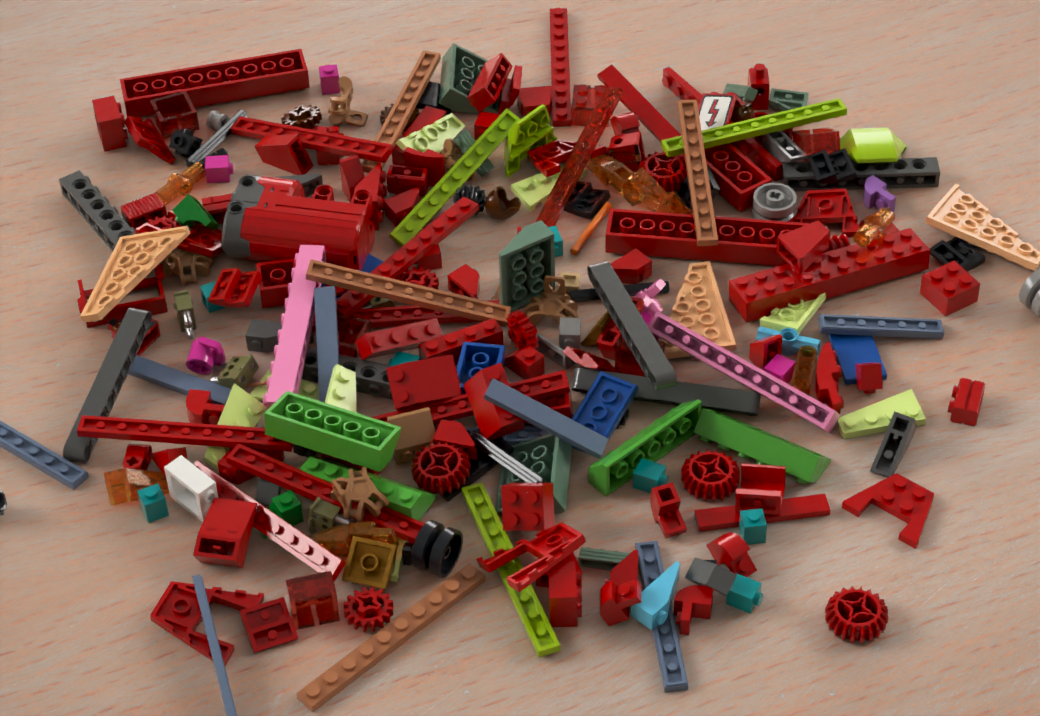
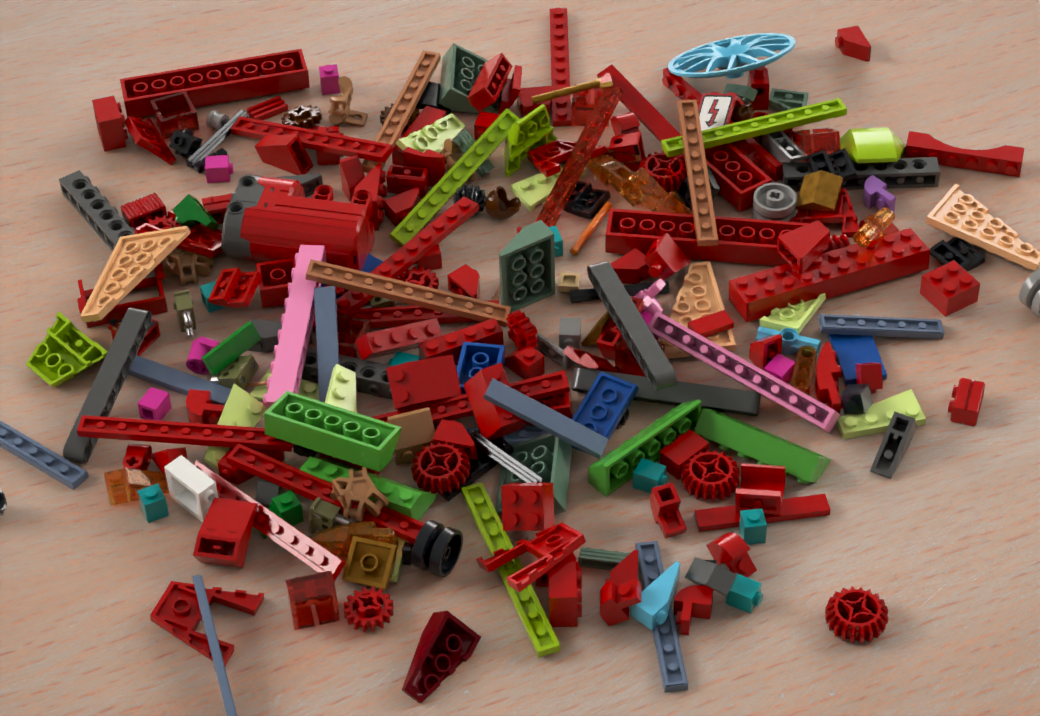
clear orange piece [155,162,206,205] -> none
red slope [239,597,299,653] -> none
nougat plate [297,563,486,712] -> none
medium nougat piece [524,275,578,326] -> none
red wing [842,473,934,549] -> none
none -> lime wedge [26,311,108,387]
none -> dark pink brick [137,387,172,421]
none -> green tile [202,321,262,376]
none -> red tile [247,96,288,120]
none -> dark red wedge [402,611,481,703]
none -> pearl gold piece [532,72,613,104]
none -> red torso [644,233,691,281]
none -> red piece [660,429,709,480]
none -> medium azure wheel [668,33,796,79]
none -> red tile [687,310,734,337]
none -> pearl gold slope [796,170,843,212]
none -> red slope [835,25,871,62]
none -> black brick [841,384,873,414]
none -> red arch [905,131,1025,177]

